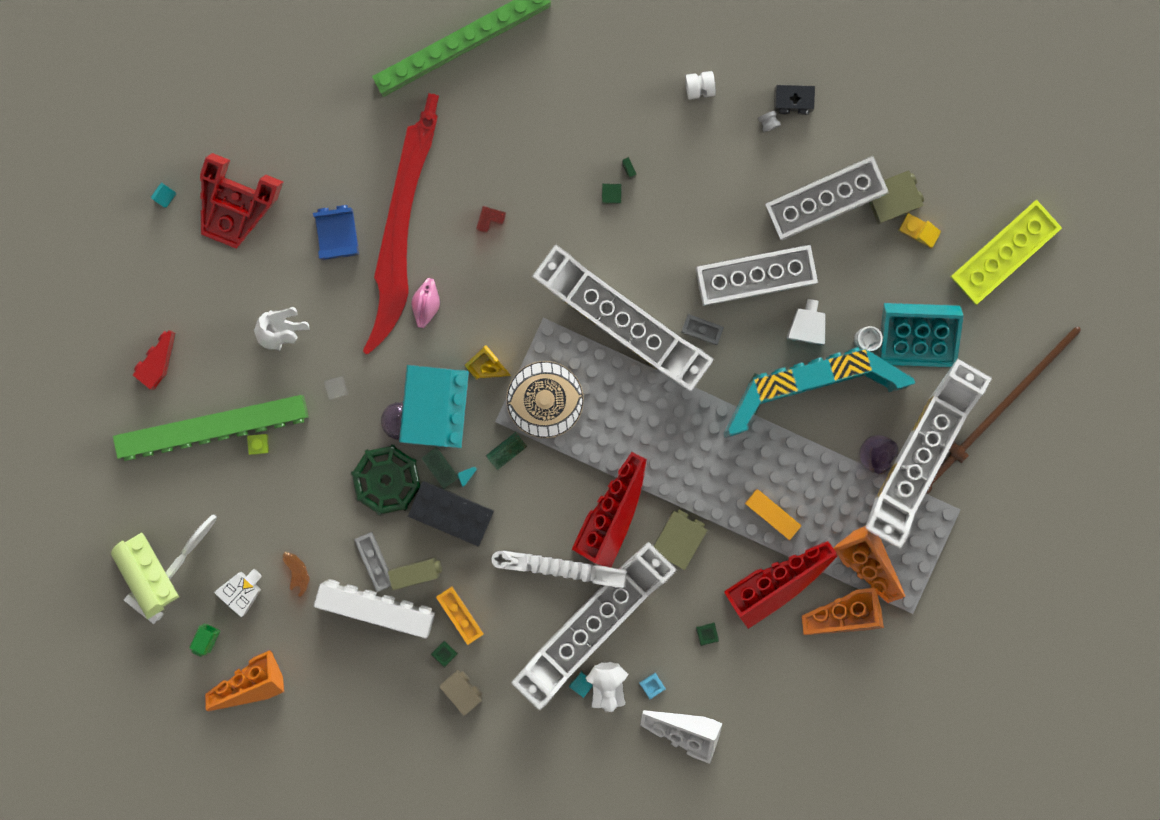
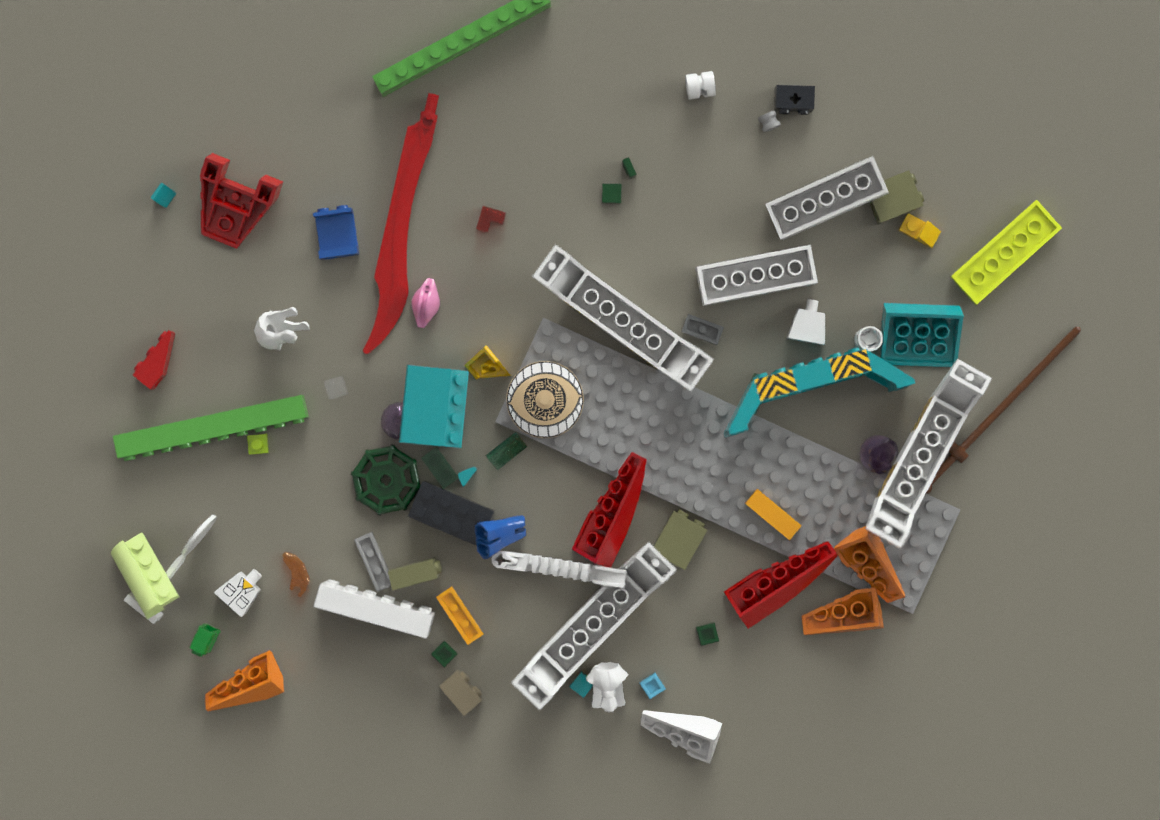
none -> blue piece [475,515,526,559]

